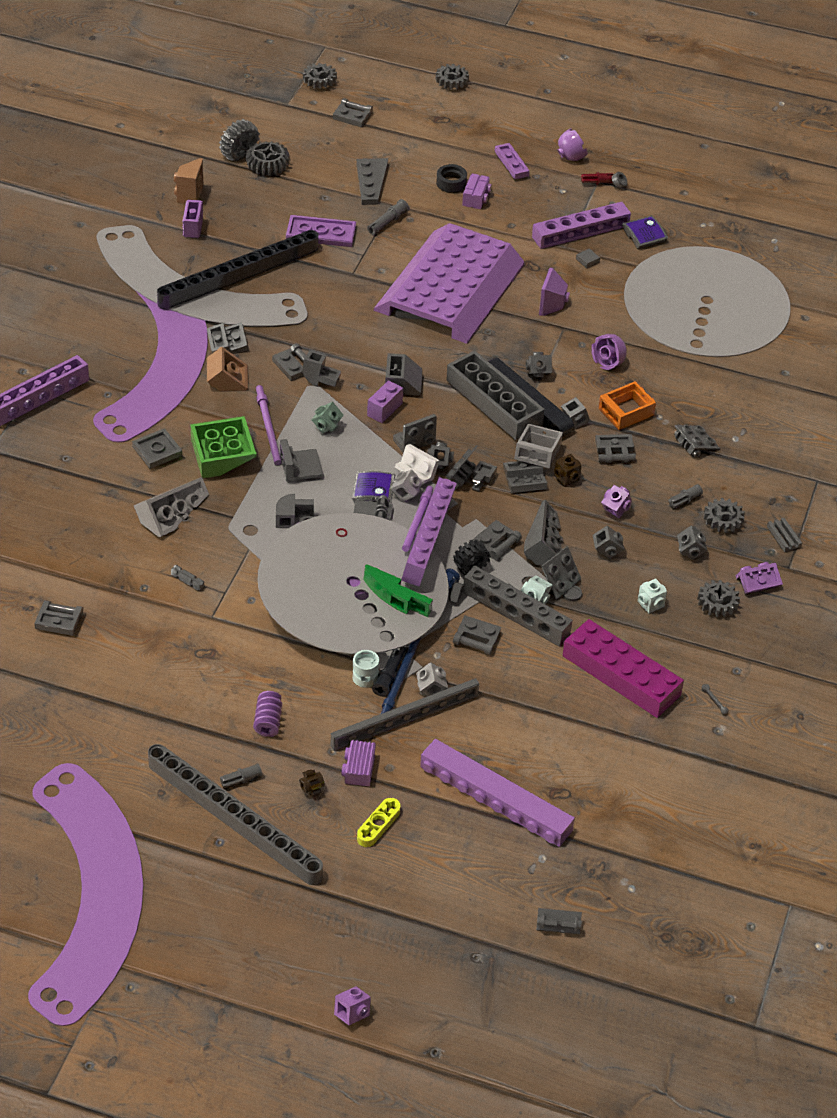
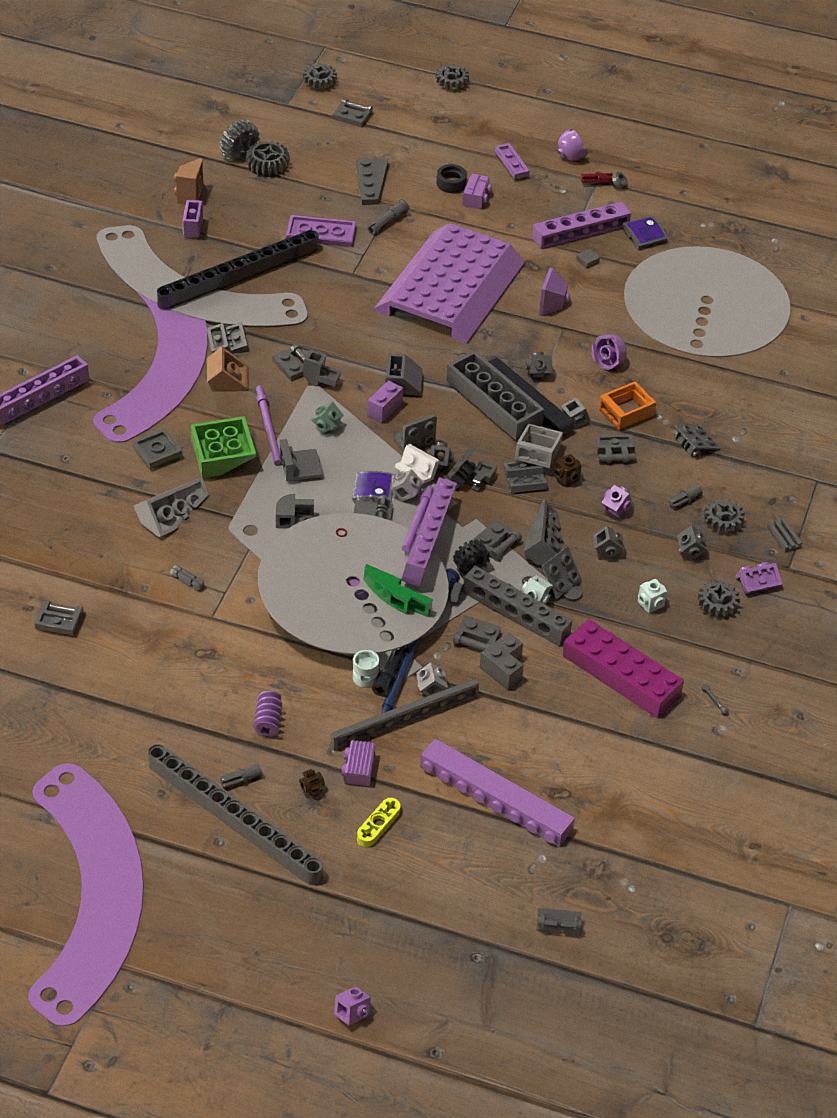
none -> dark grey brick [480,632,523,690]

